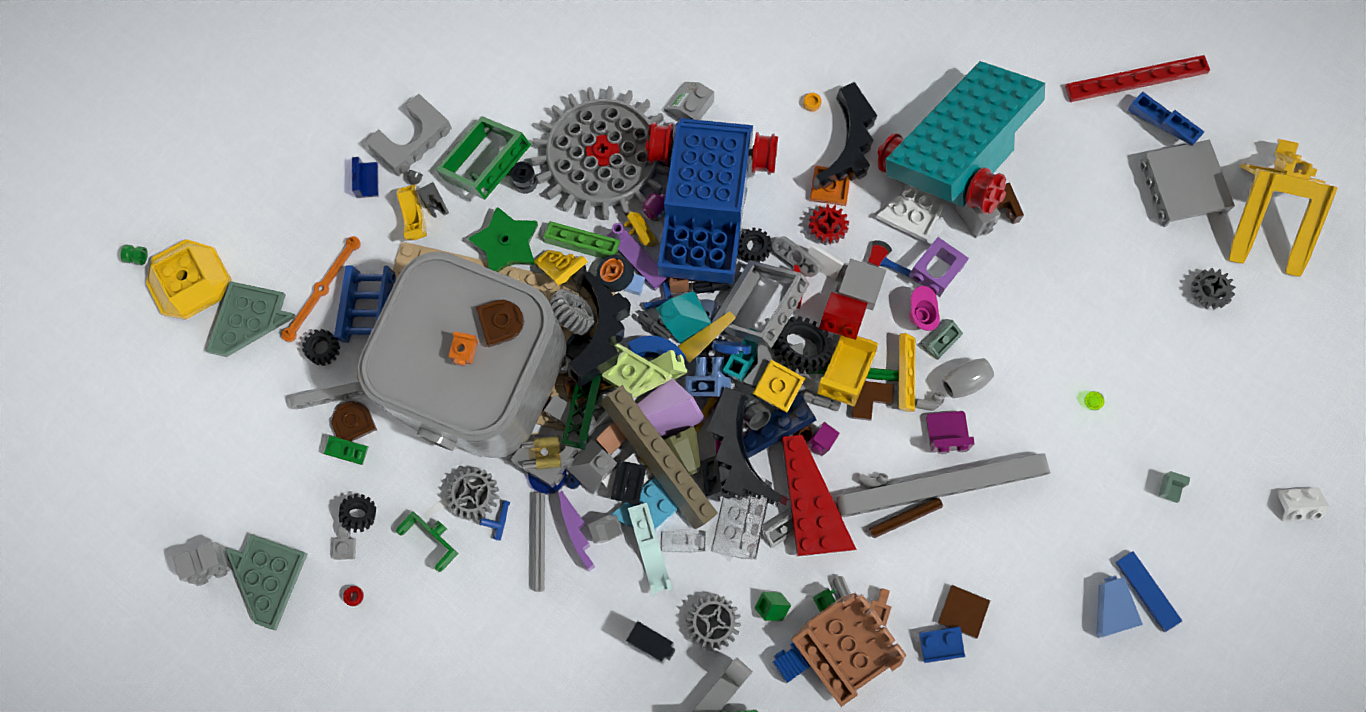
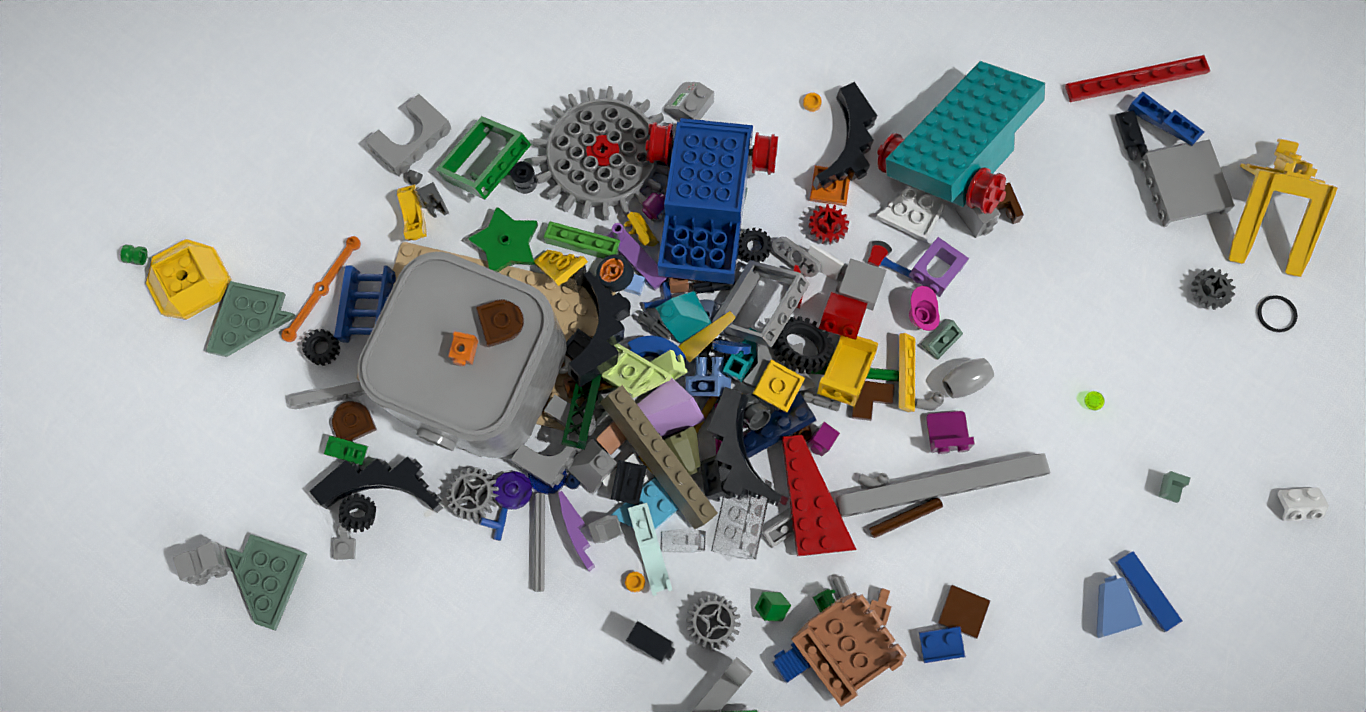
red plate [343,586,364,606] -> none
clear blue panel [352,157,379,198] -> none
green piece [396,511,459,572] -> none
clear yellow piece [521,436,561,470] -> none
light grey gear [549,289,597,335] -> none
none -> black arch [309,456,443,513]
none -> dark purple tile [493,471,532,510]
none -> light orange tile [625,572,645,593]
none -> black hinge [1115,110,1148,160]
none -> black piece [1258,295,1298,333]

